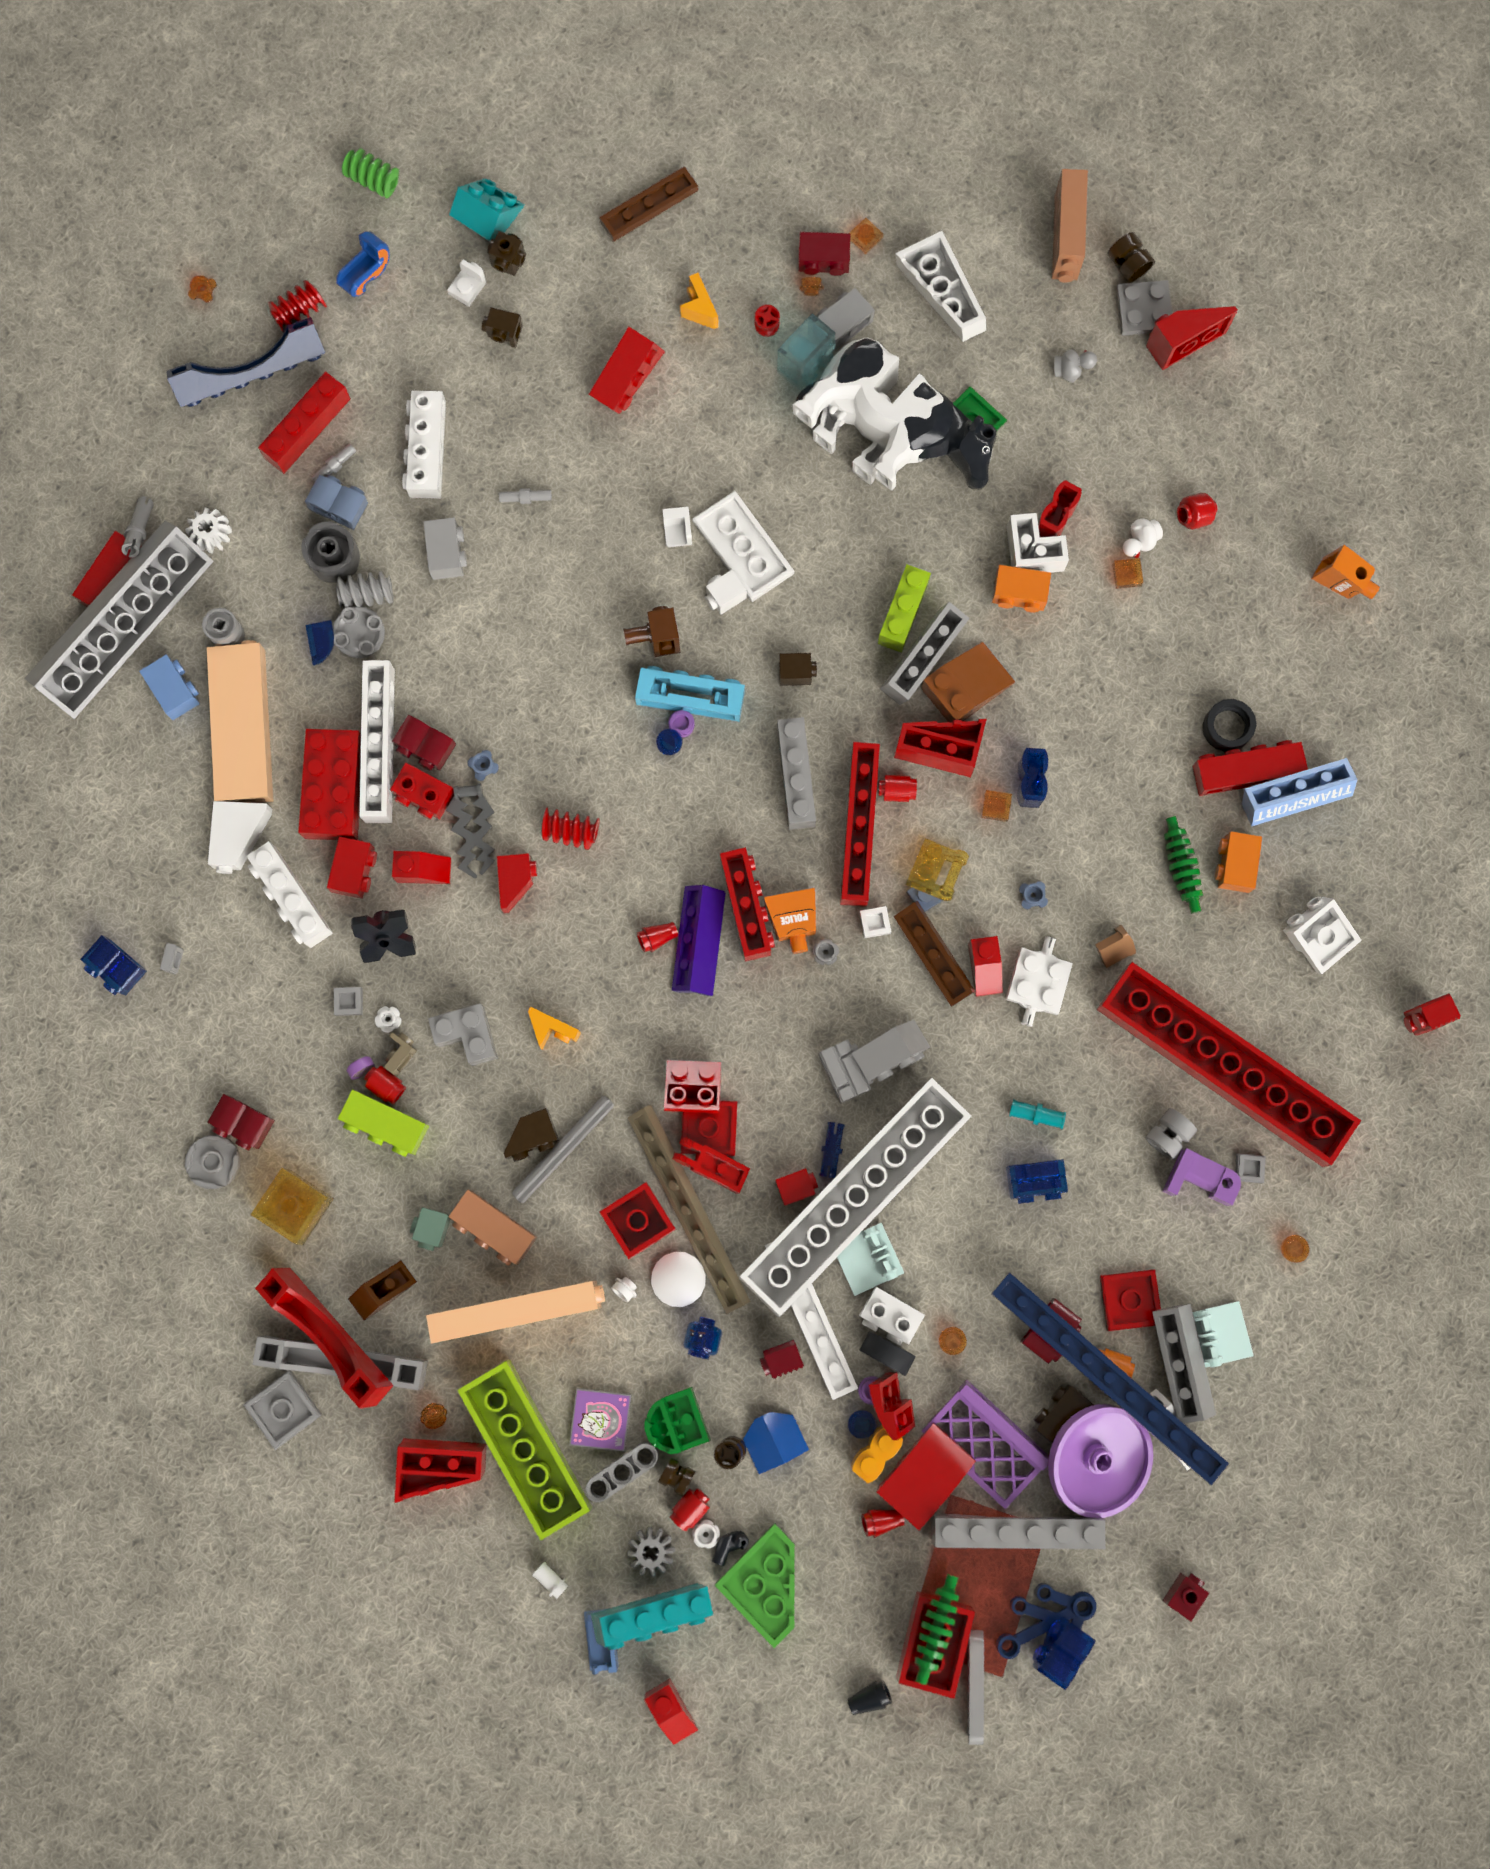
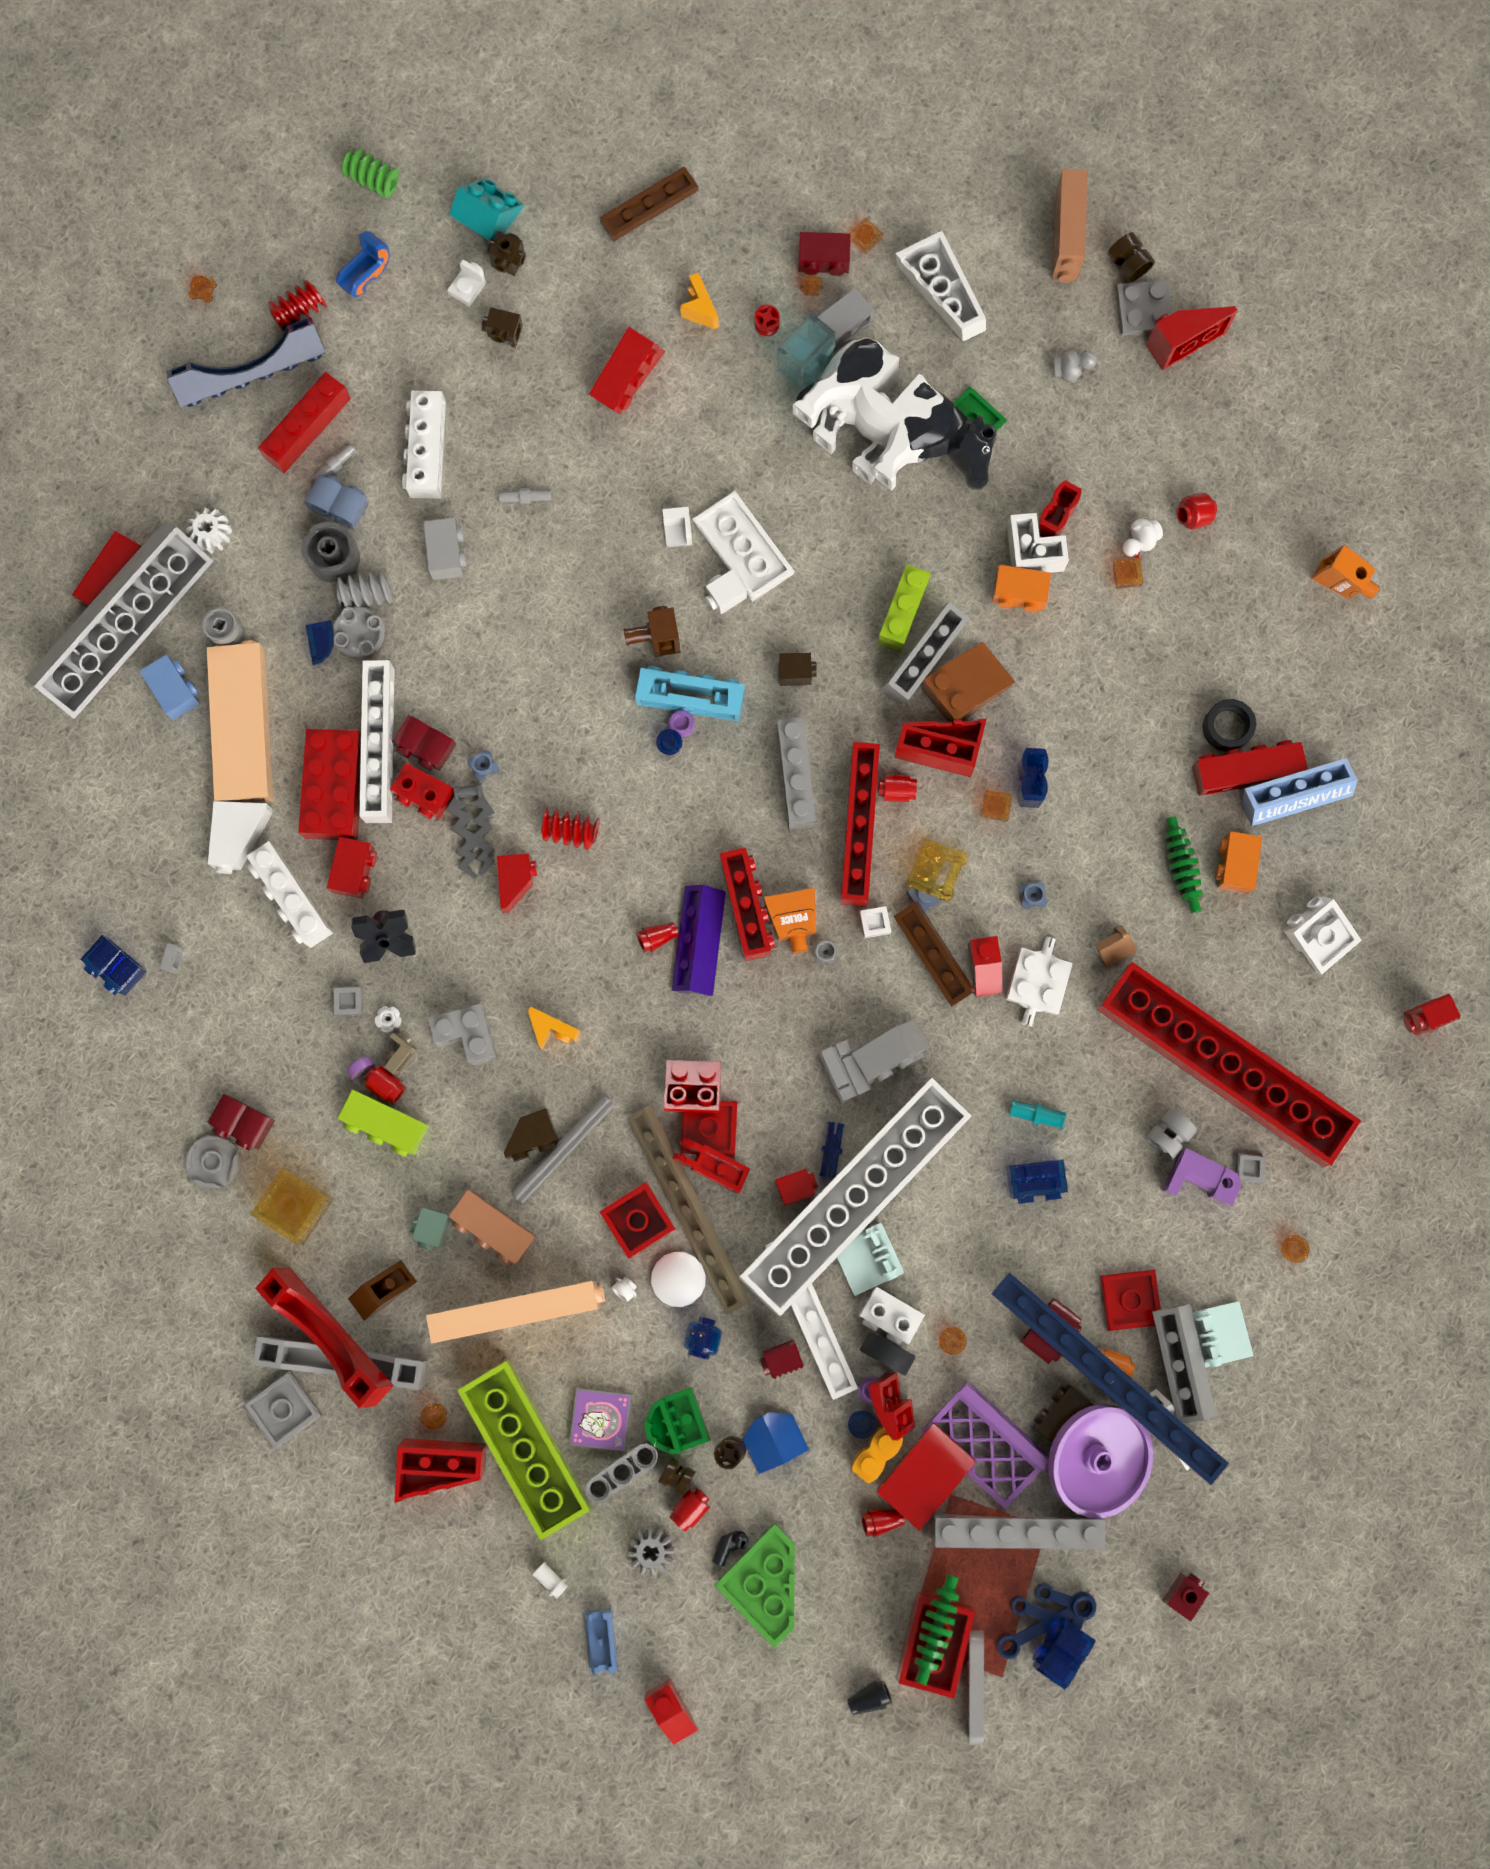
light grey pin [122,496,154,557] -> none
red slope [392,851,451,884] -> none
teal brick [591,1583,713,1650] -> none
white plate [692,1520,720,1548] -> none

